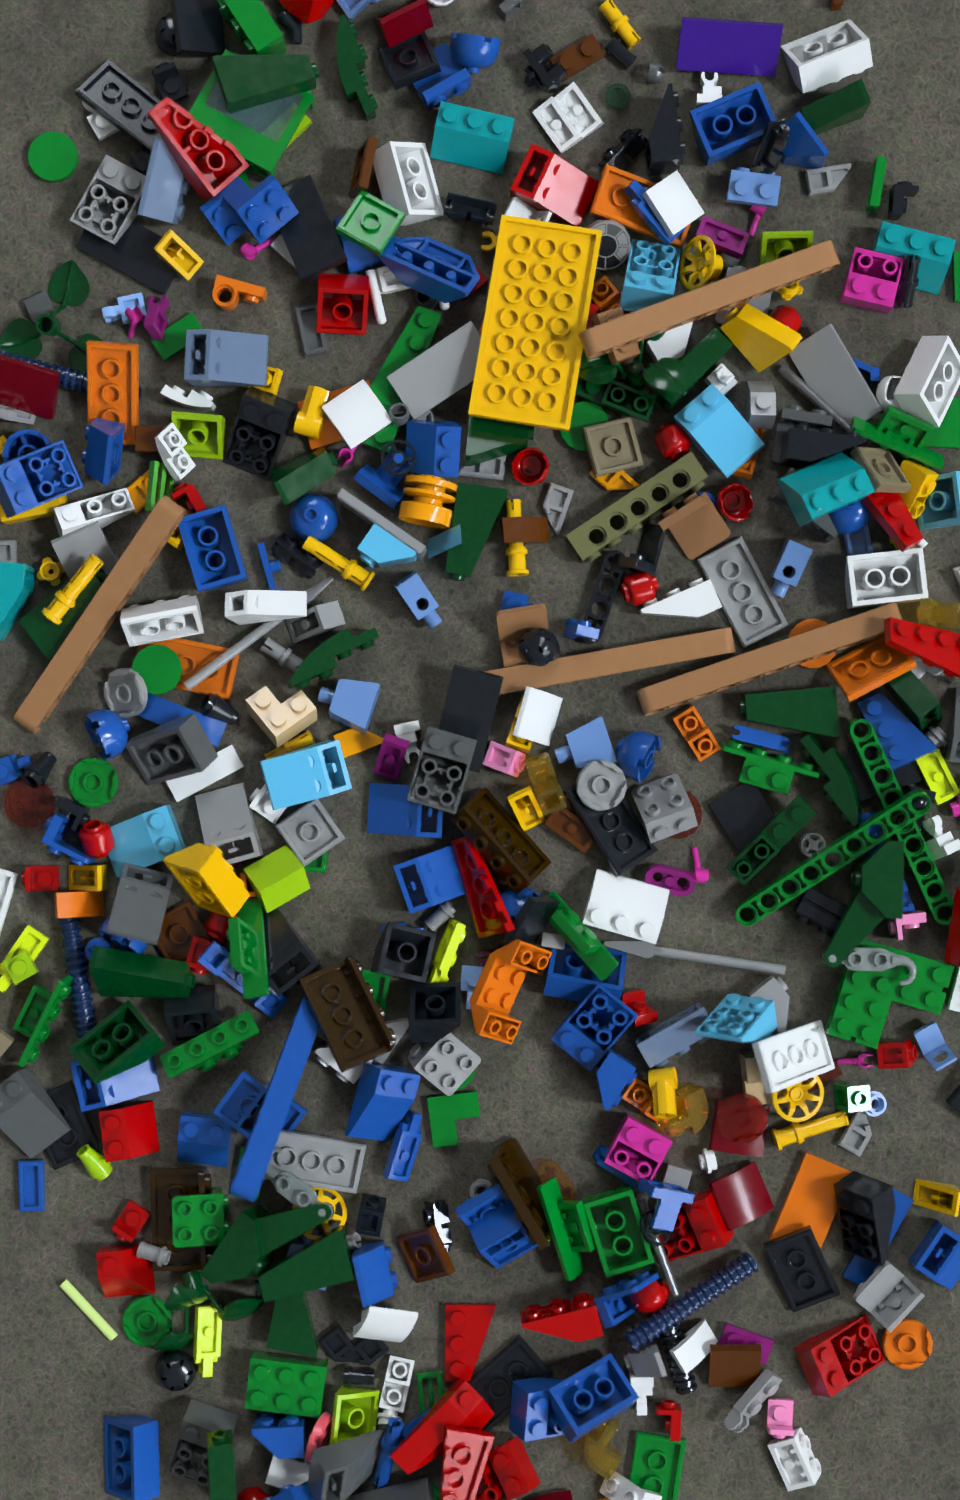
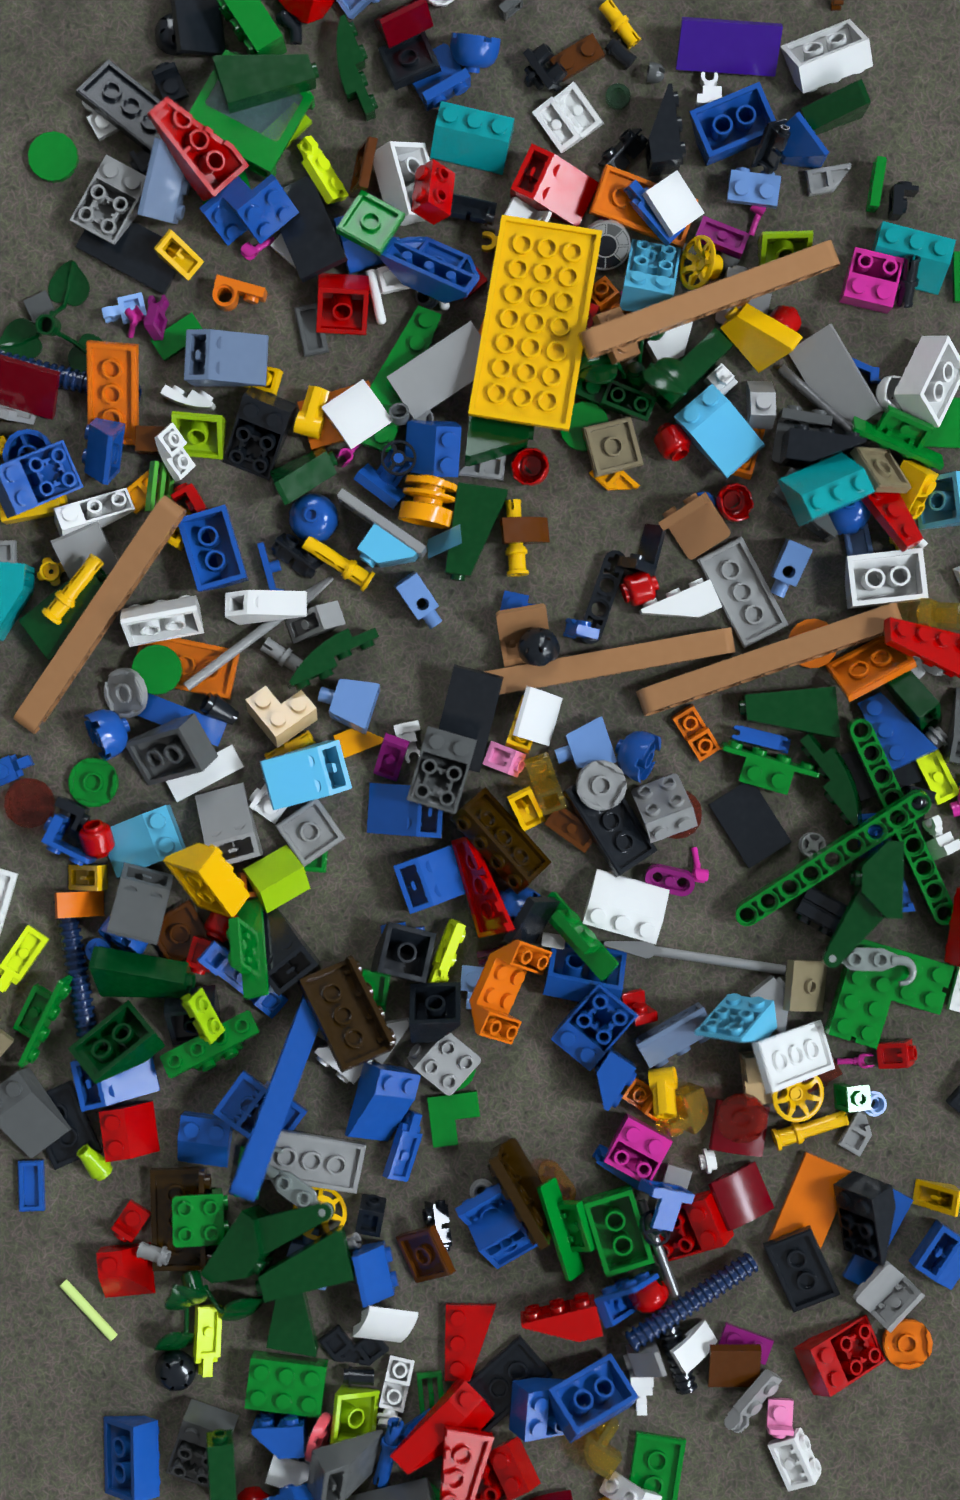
lime plate [3,950,39,985] -> none
red bracket [21,866,60,892] -> none
black cone [22,751,57,789] -> none
green tile [122,1295,173,1347] -> none
light grey pin [424,901,456,933] -> none
light grey tile [542,483,574,535] -> none
olive brick [565,451,708,563] -> none
red bracket [655,1399,682,1442] -> none
dark green slope [726,794,817,885] -> none
yellow plate [775,282,803,301] -> none
bright pink bracket [888,910,927,941] -> none
medium blue bracket [913,1021,957,1071] -> none
none -> lime hinge [181,988,225,1045]
none -> neon yellow hinge [297,136,349,204]
none -> red brick [411,159,455,225]
none -> dark tan plate [783,959,827,1012]

